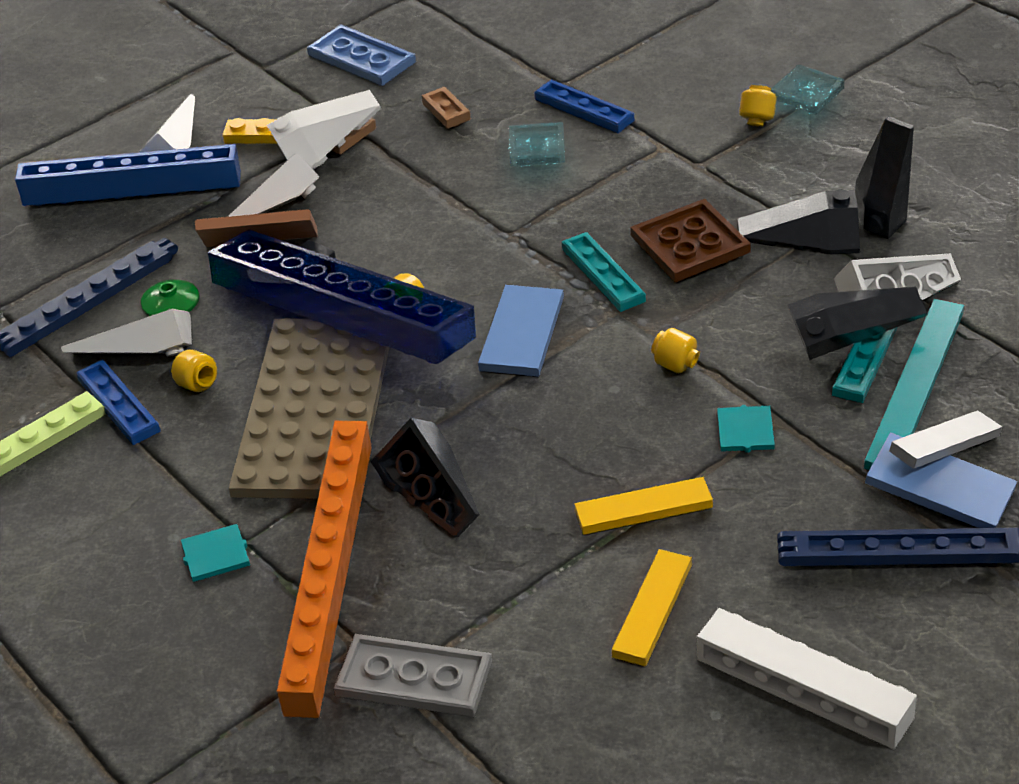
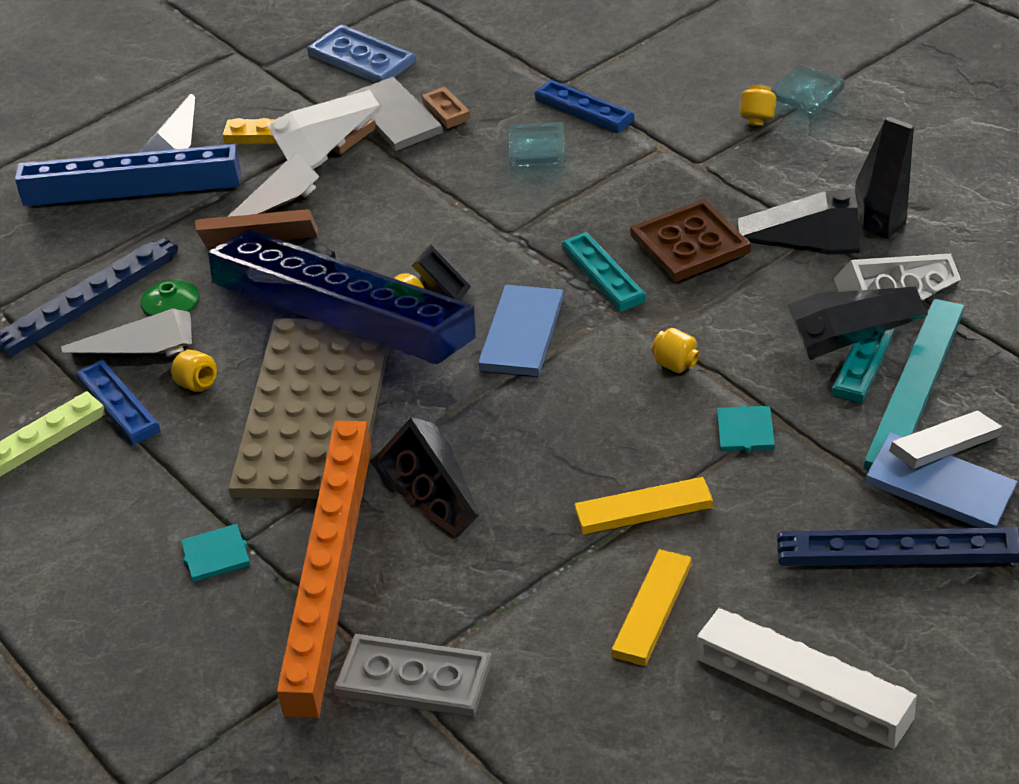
none -> light grey tile [347,77,443,151]
none -> black tile [411,244,471,308]

